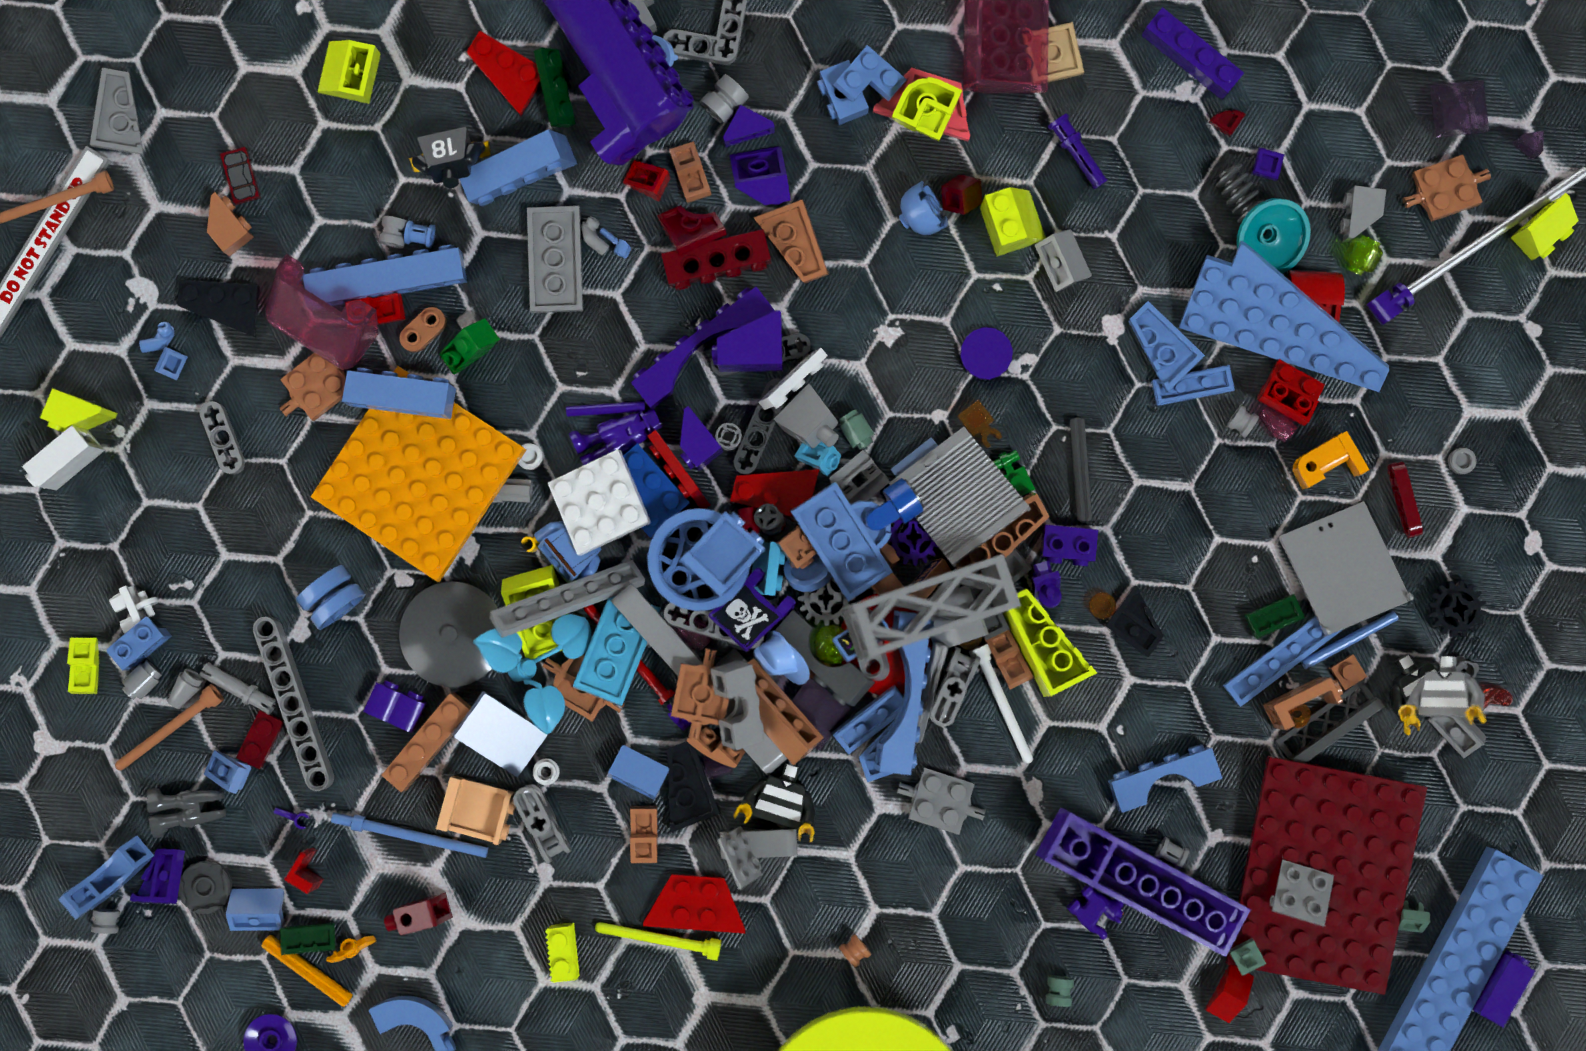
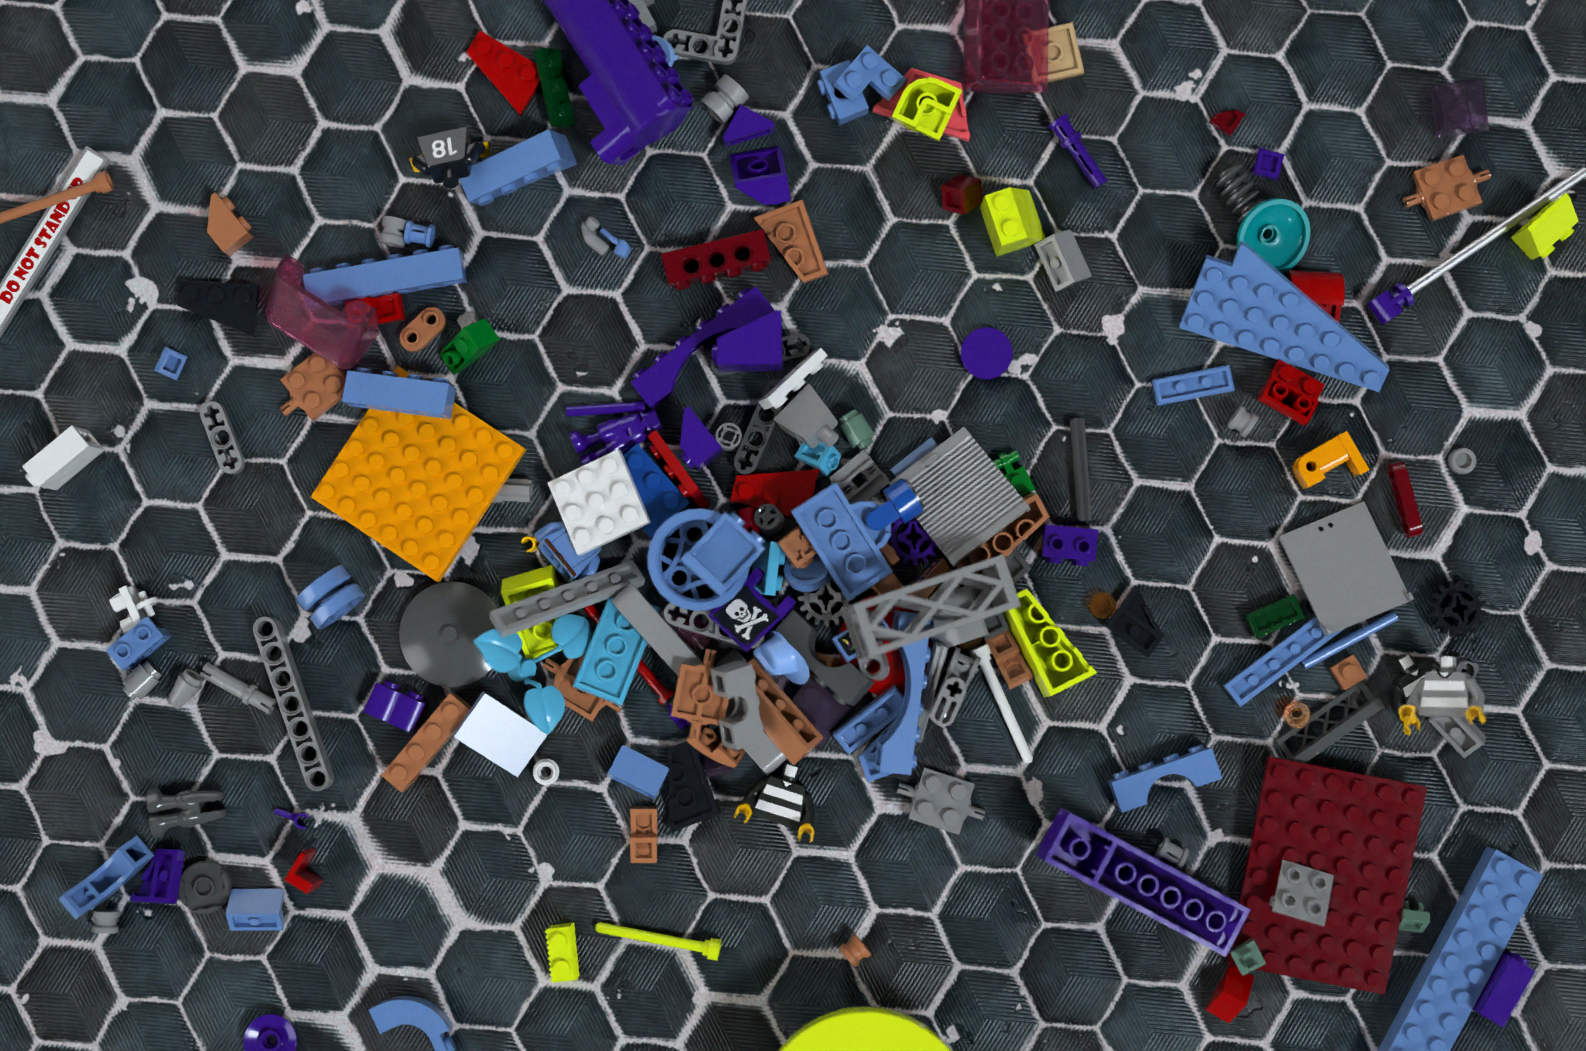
neon yellow slope [40,388,117,432] -> none
neon yellow slope [67,638,99,694] -> none
light grey wing [90,68,144,155] -> none
nougat piece [115,684,224,771] -> none
medium blue arm [139,322,174,353] -> none
medium blue slope [204,750,251,794] -> none
tile [220,147,261,205] -> none
dark red plate [236,710,285,769] -> none
light orange axle [261,935,353,1007] -> none
dark green plate [280,922,336,955] -> none
neon yellow slope [318,40,381,104] -> none
light orange piece [326,936,377,963] -> none
medium blue bar [331,812,489,858] -> none
dark red torso [384,892,453,935] -> none
light nougat panel [436,776,516,845] -> none
light grey piece [514,784,572,864] -> none
white tile [518,443,543,470] -> none
light grey plate [527,206,583,313] -> none
red slope [623,160,670,202] -> none
red wing [643,874,746,934] -> none
dark red tile [657,205,727,255] -> none
nougat slope [669,141,712,203] -> none
light grey hinge [718,826,762,890] -> none
light grey beam [720,828,798,859] -> none
clear neon green head [814,625,845,664] -> none
medium blue cylinder [899,181,948,235] -> none
clear orange plate [957,400,1002,449] -> none
dark purple hips [1032,561,1062,608] -> none
sand green wheel [1045,975,1074,1007] -> none
dark purple animal [1067,884,1124,940] -> none
medium blue wing [1128,301,1205,393] -> none
dark purple brick [1141,7,1244,100] -> none
clear pink cone [1259,406,1298,443] -> none
nougat panel [1263,677,1343,730] -> none
light grey slope [1340,186,1386,243] -> none
clear neon green head [1343,235,1383,276] -> none
clear red arm [1483,687,1513,709] -> none
clear purple slope [1513,131,1543,159] -> none

